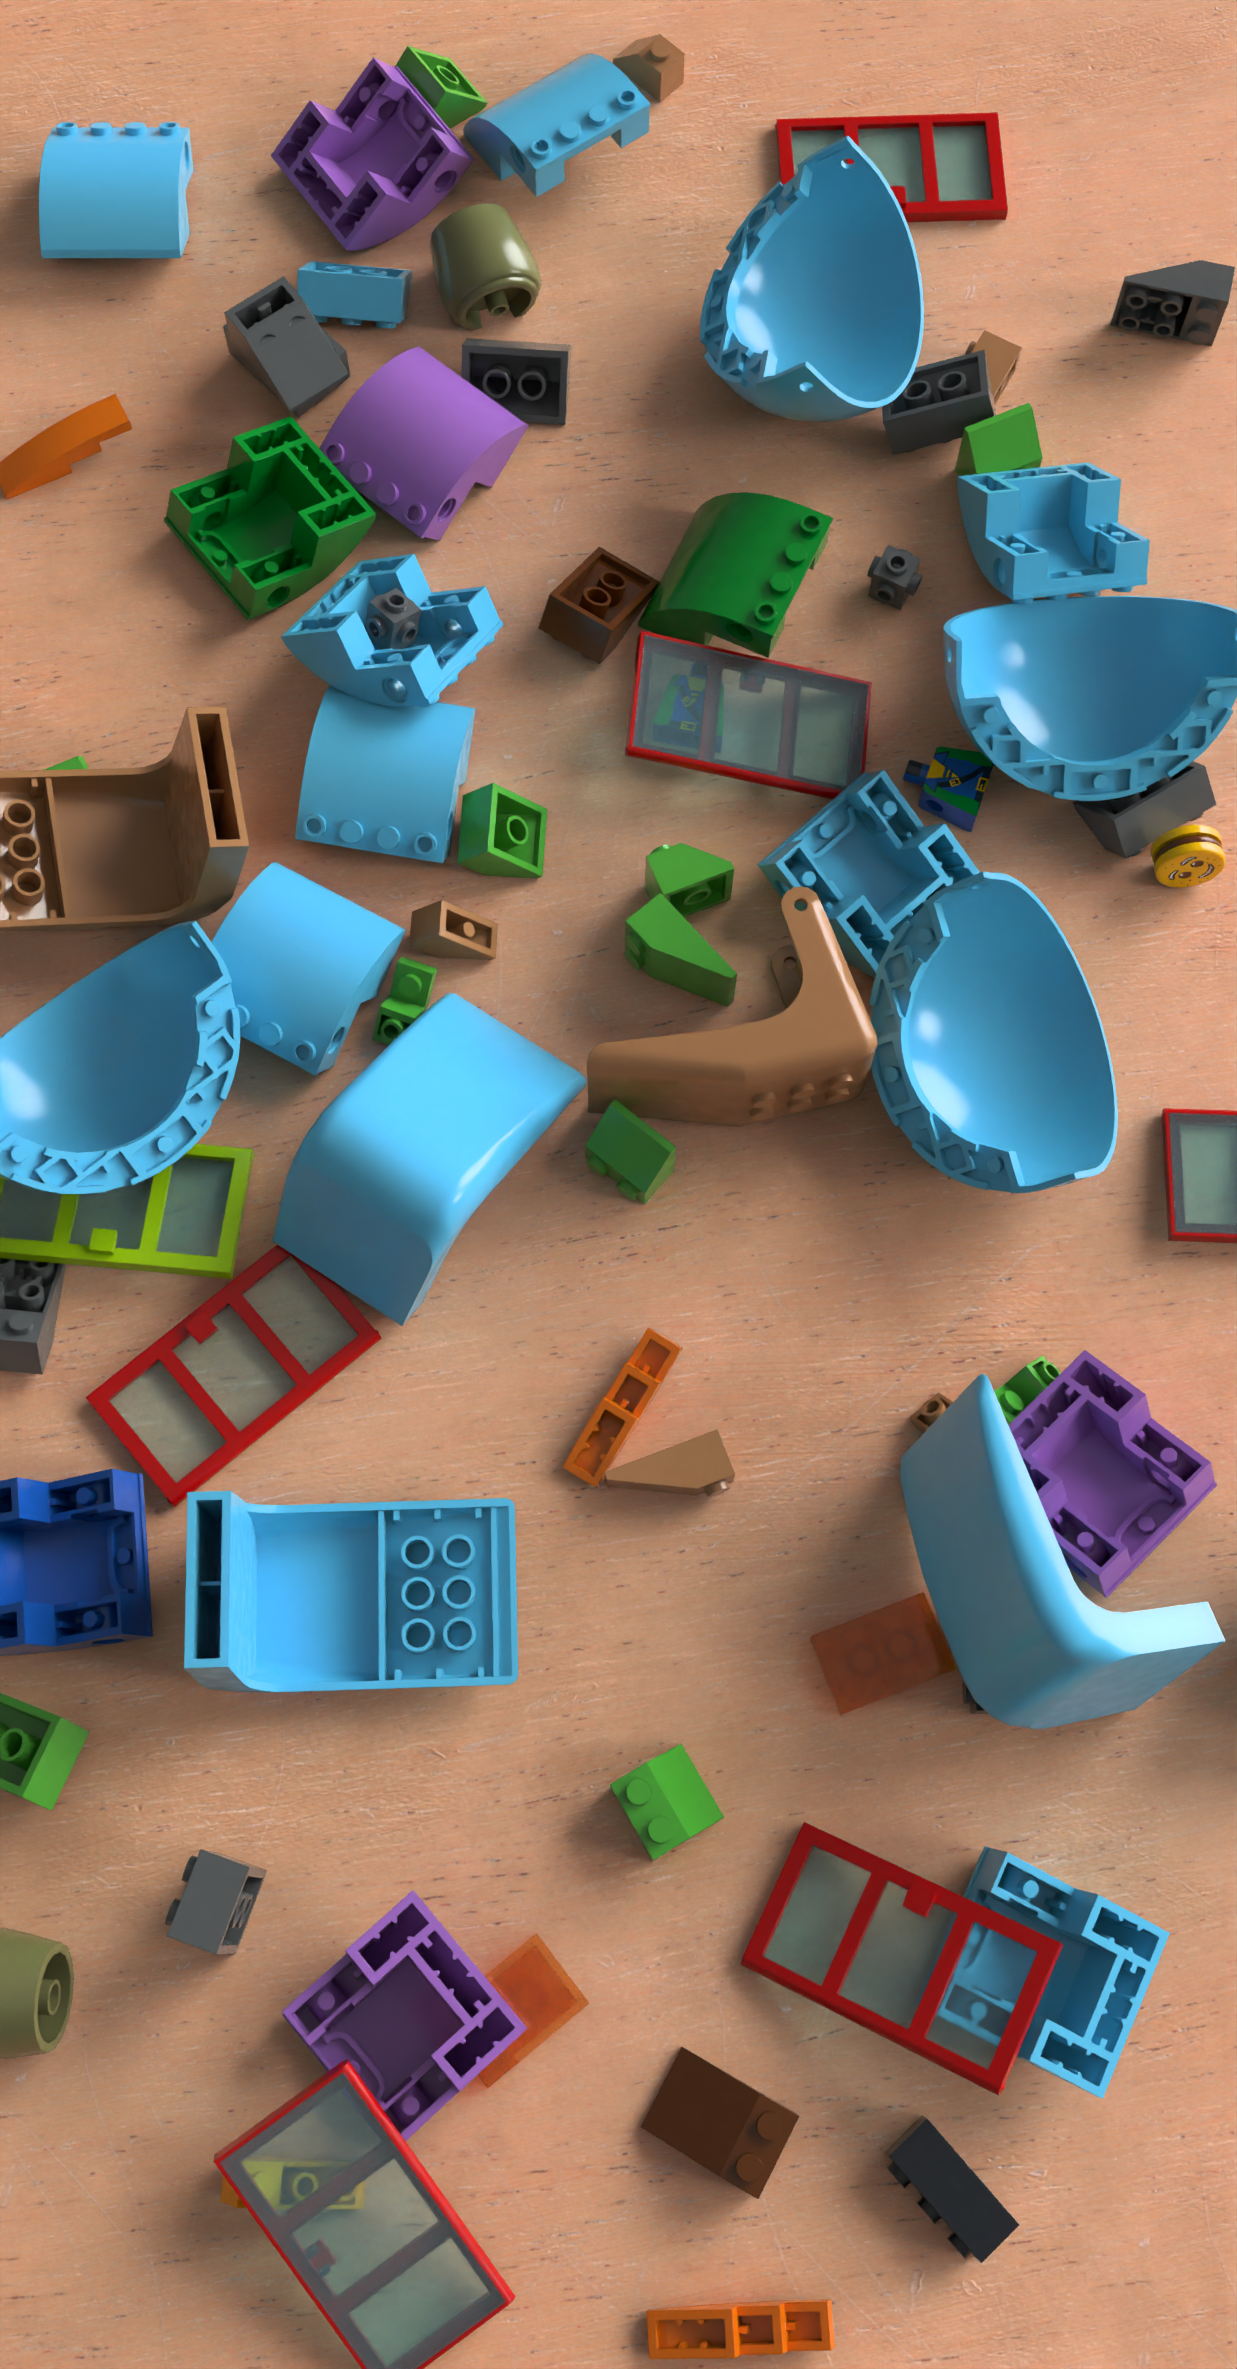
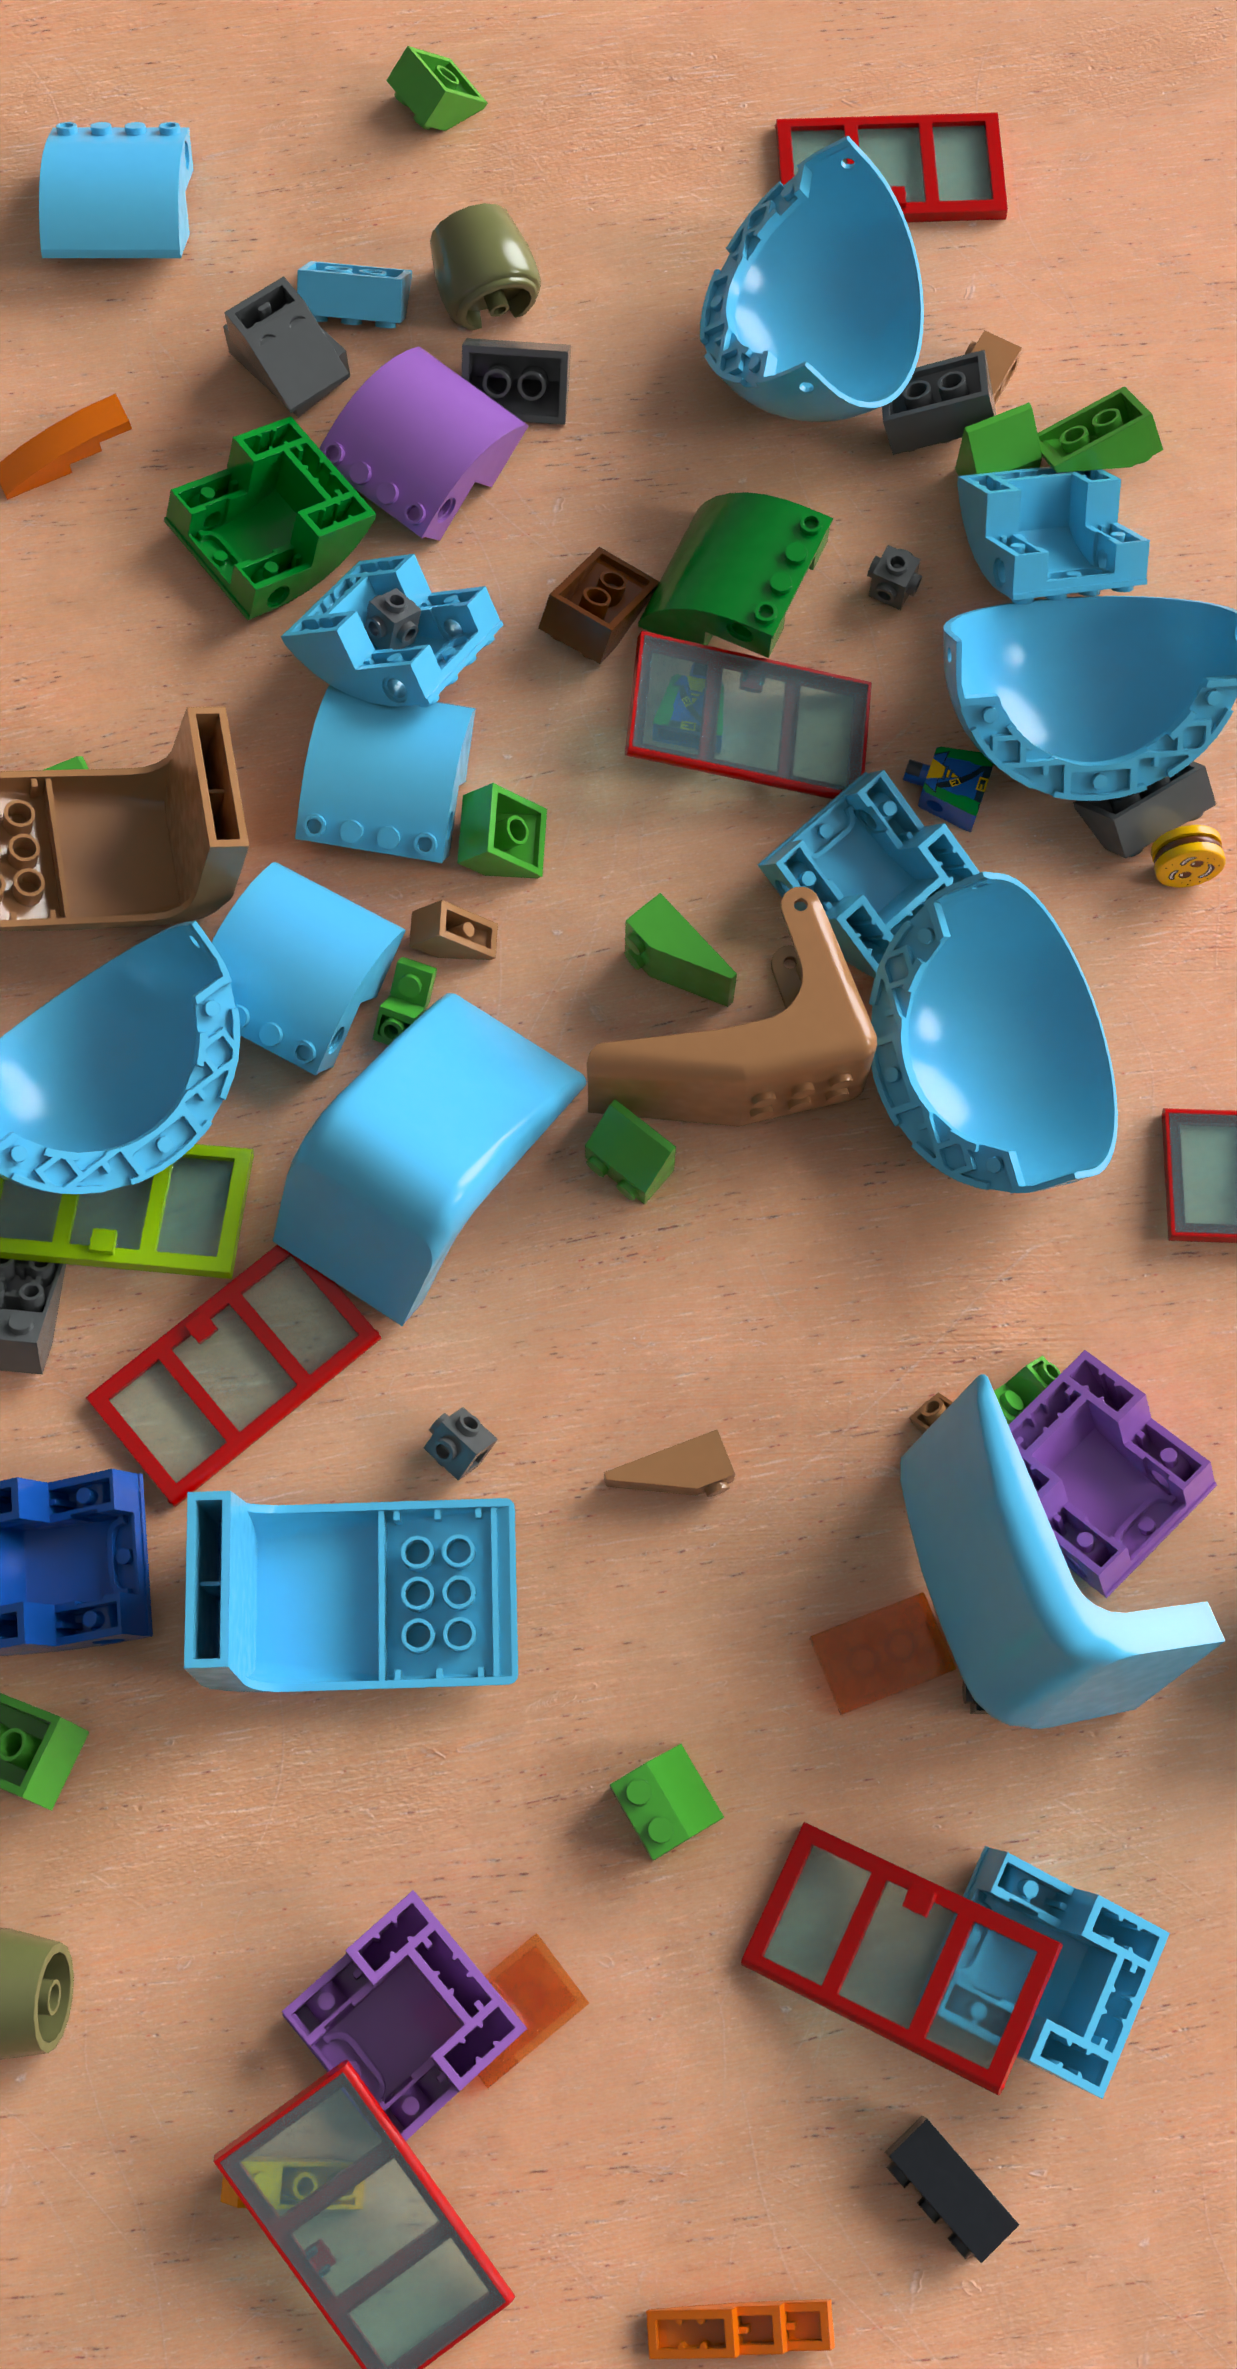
dark grey brick [165,1849,267,1955] -> none
medium lavender slope [271,57,475,251] -> none
medium azure slope [463,53,651,197] -> none
orange slope [562,1328,683,1488] -> none
medium nougat slope [613,34,685,102] -> none
reddish brown slope [641,2047,799,2199] -> none
bright green slope [645,843,734,917] -> none
dark grey slope [1110,260,1235,346] -> none
none -> dark grey brick [424,1407,498,1481]
none -> bright green slope [1038,386,1163,473]

